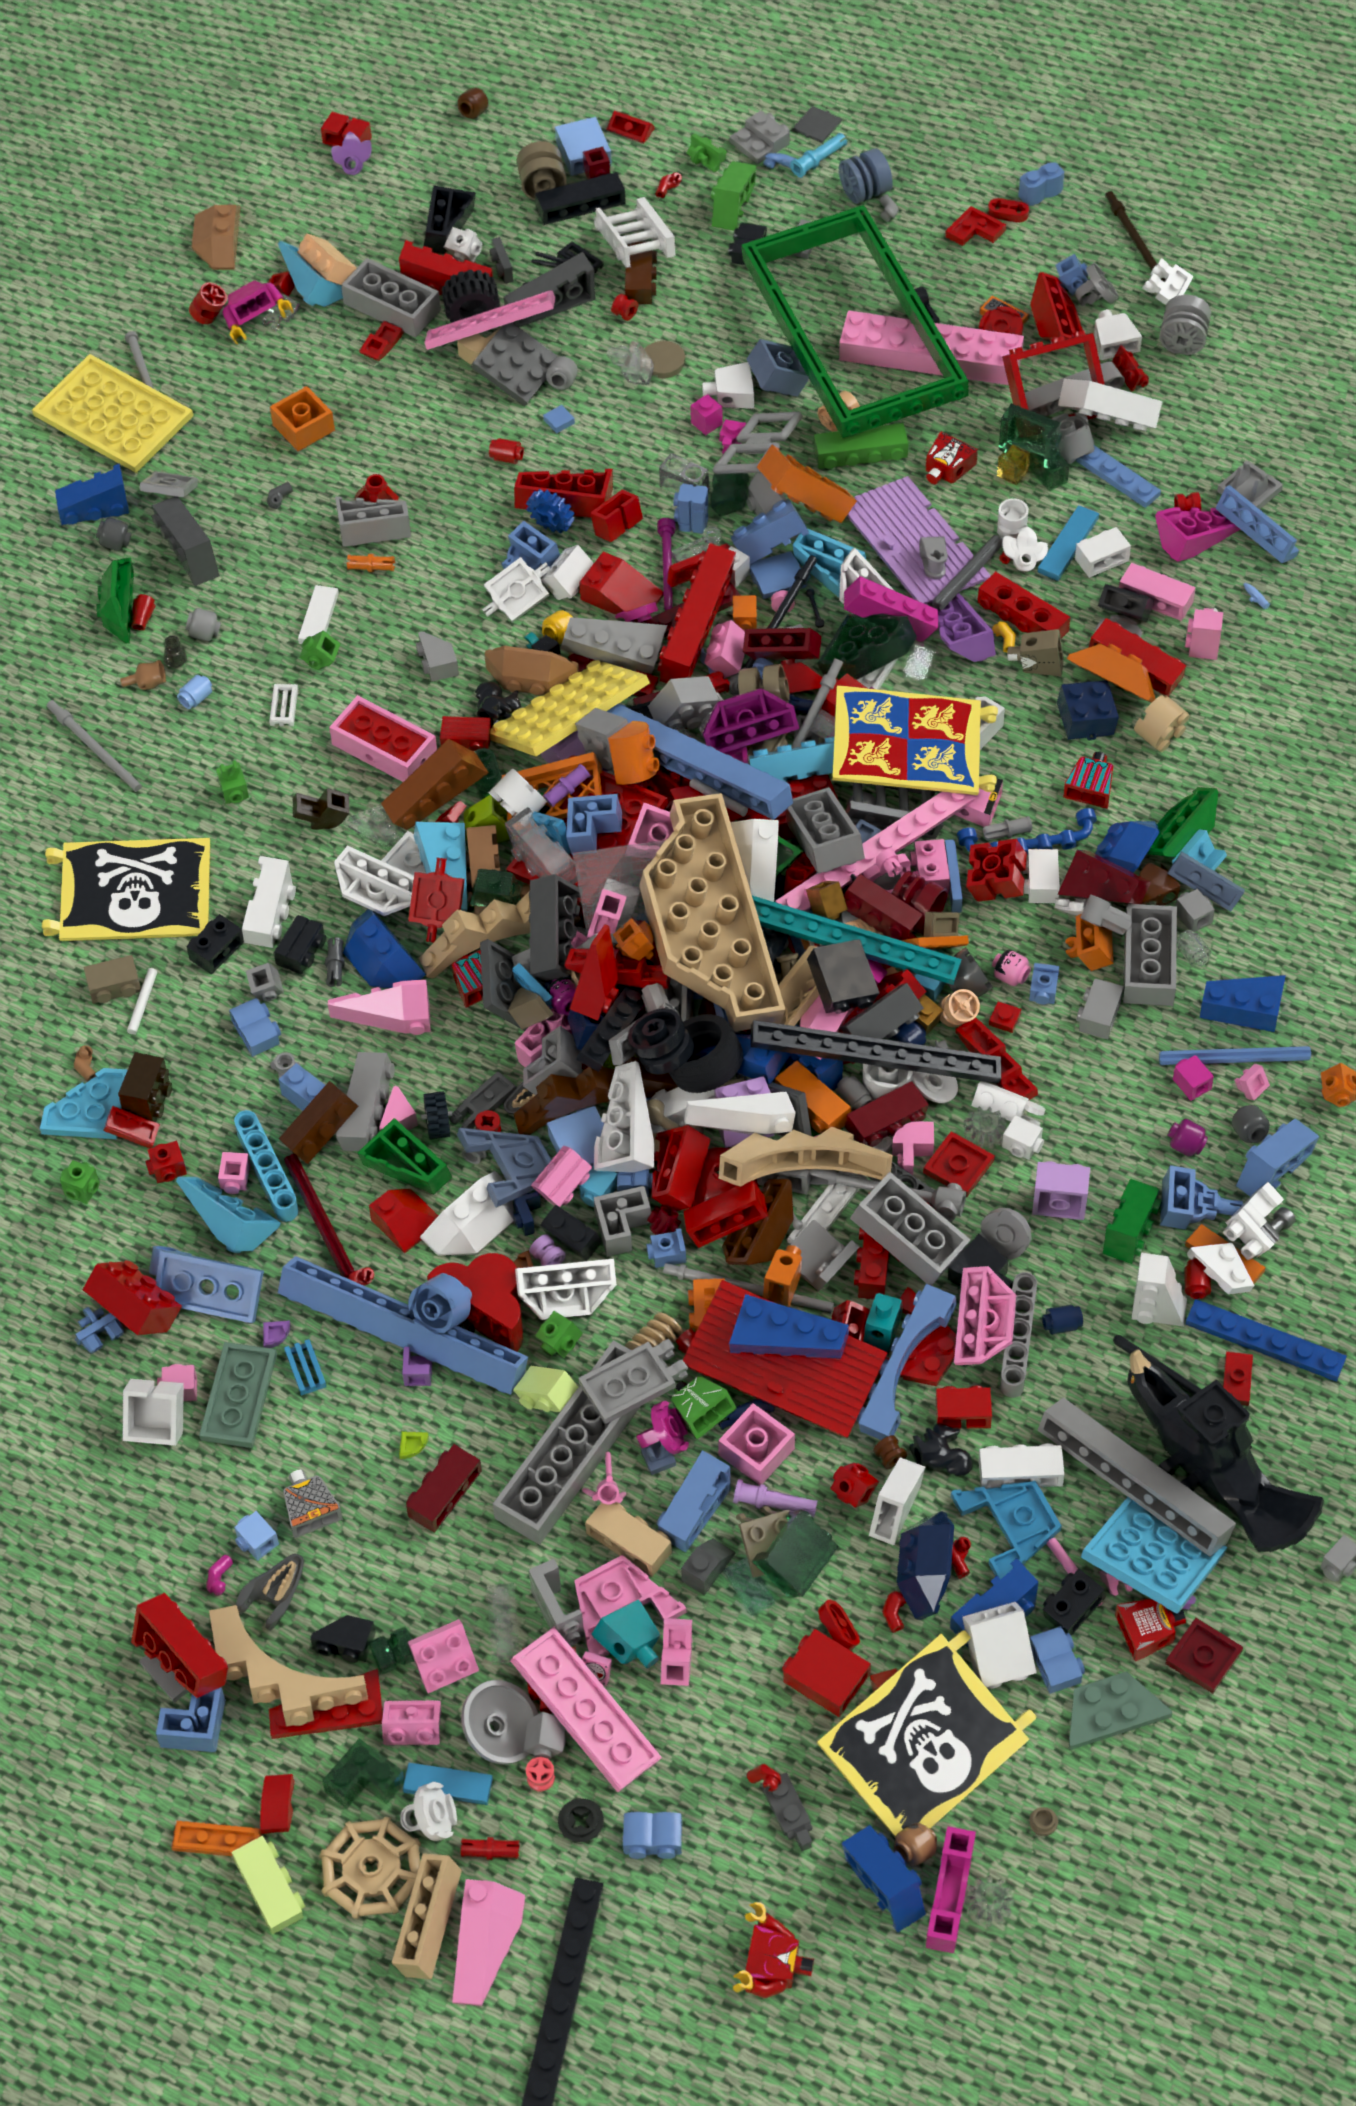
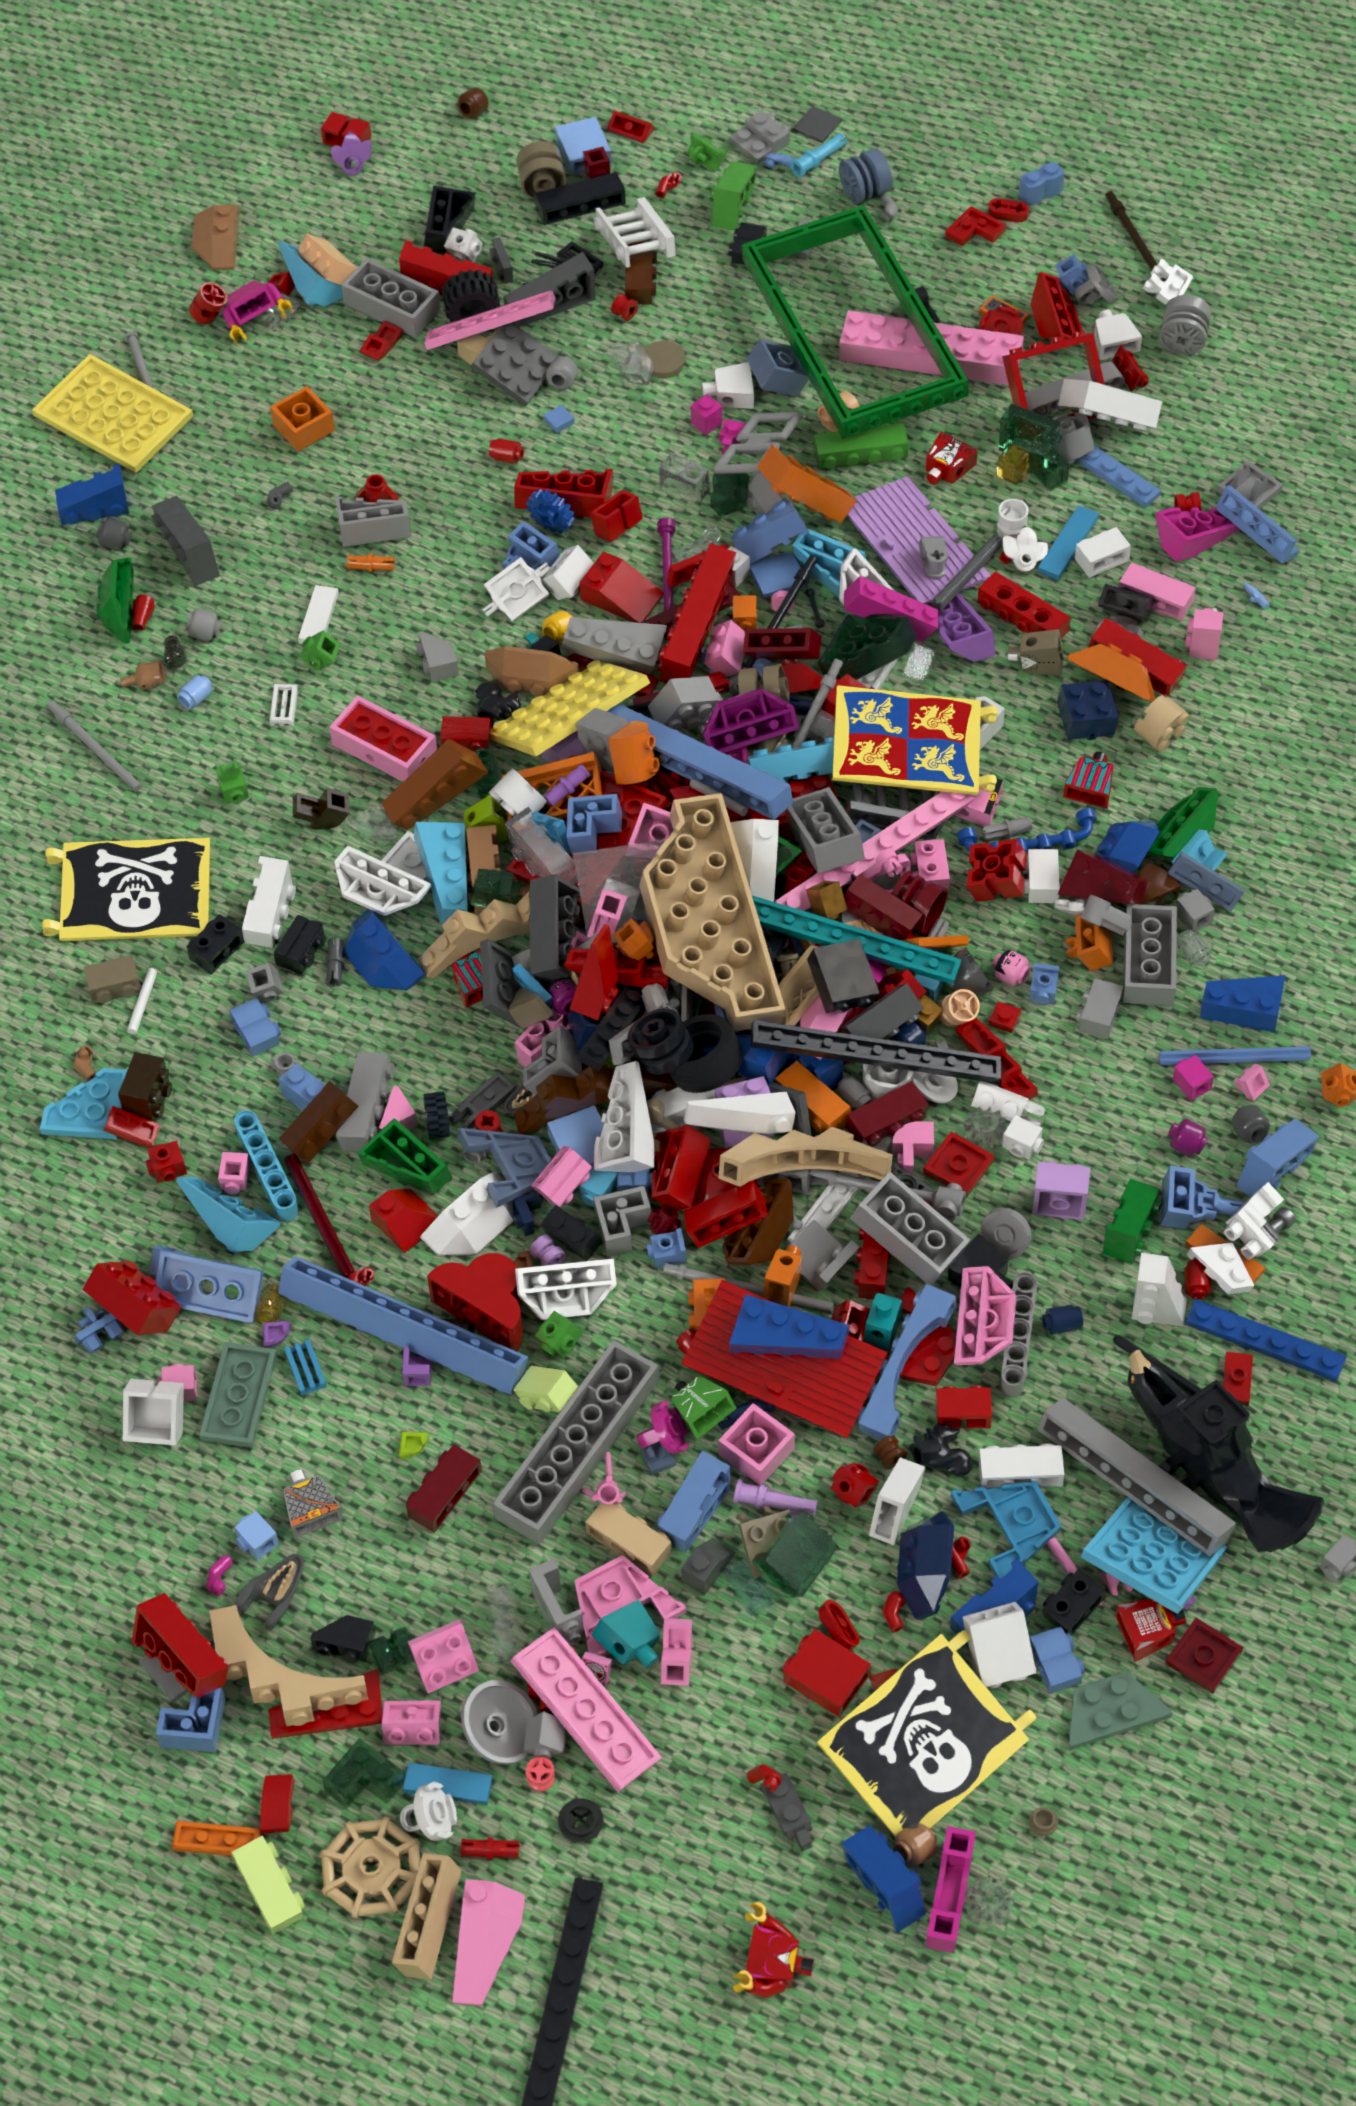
bright green brick [60,1160,100,1204] -> none
light grey tile [140,471,198,498] -> none
bright pink wedge [328,980,431,1035] -> none
red plate [408,857,465,943] -> none
medium blue brick [408,1273,472,1335] -> none
plate [435,801,467,823] -> none
light grey tile [578,1339,688,1424] -> none
dark pink plate [615,602,658,623] -> none
medium blue brick [623,1812,682,1859] -> none
tan piece [625,1312,684,1350] -> none
medium blue brick [673,484,709,534] -> none
dark tan tile [924,912,959,937] -> none
medium blue tile [945,839,962,913] -> none
yellow arm [992,621,1016,653] -> none
none -> clear yellow cone [255,1284,281,1323]

